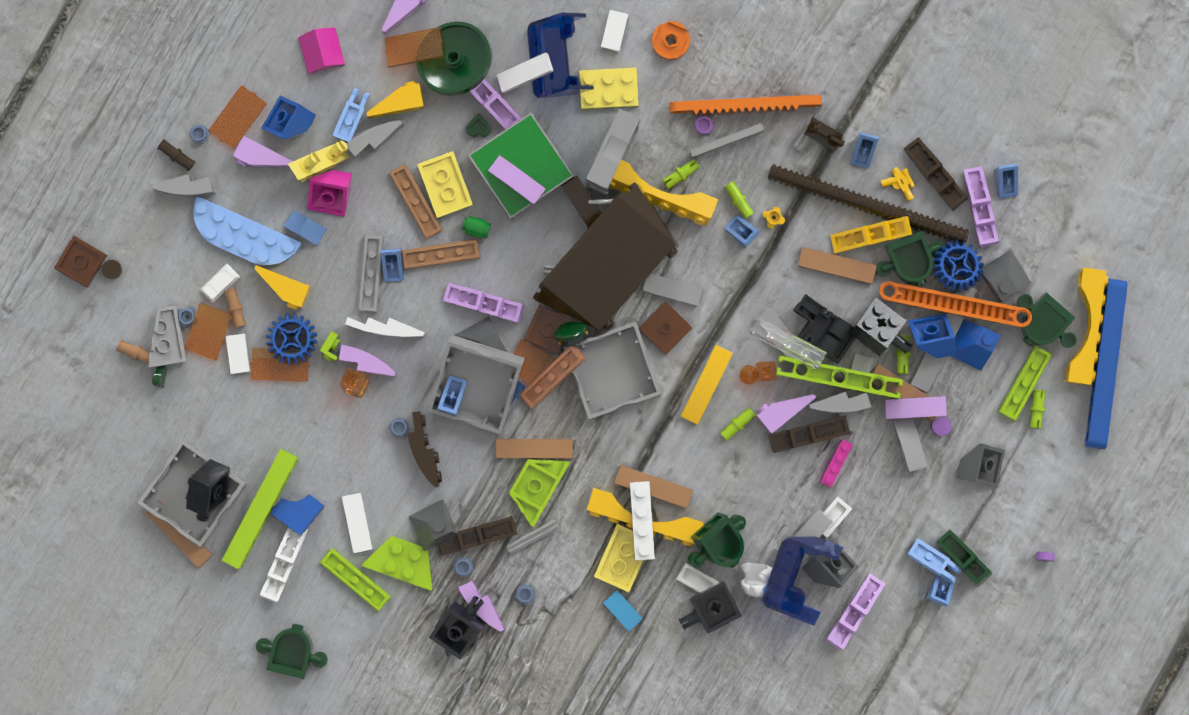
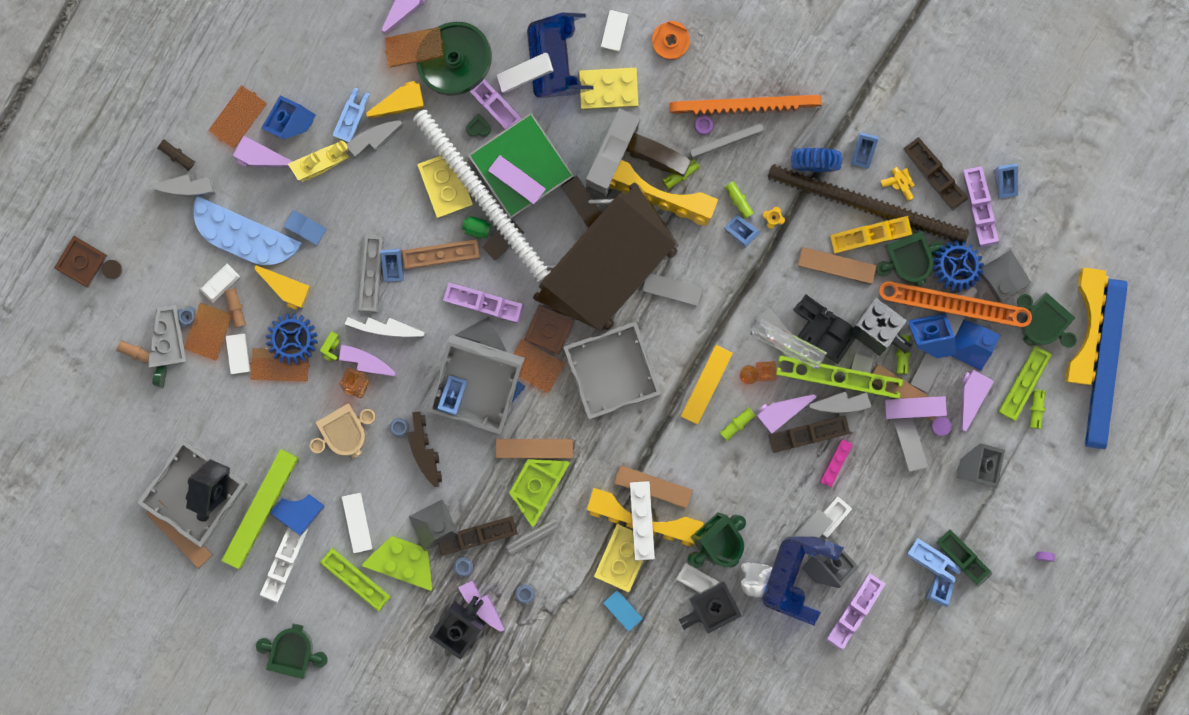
sand blue plate [190,124,209,144] -> none
dark pink slope [298,28,345,74] -> none
dark pink slope [307,170,352,217] -> none
medium nougat tile [389,164,443,240] -> none
nougat tile [520,345,586,409] -> none
dark green piece [554,321,588,347] -> none
reddish brown plate [639,301,693,355] -> none
dark brown hinge [804,117,845,151] -> none
none -> tan piece [310,403,376,459]
none -> white piece [413,110,551,283]
none -> dark brown slope [482,219,525,261]
none -> dark brown slope [625,133,691,177]
none -> blue gear [791,148,843,172]
none -> lavender slope [960,370,994,432]

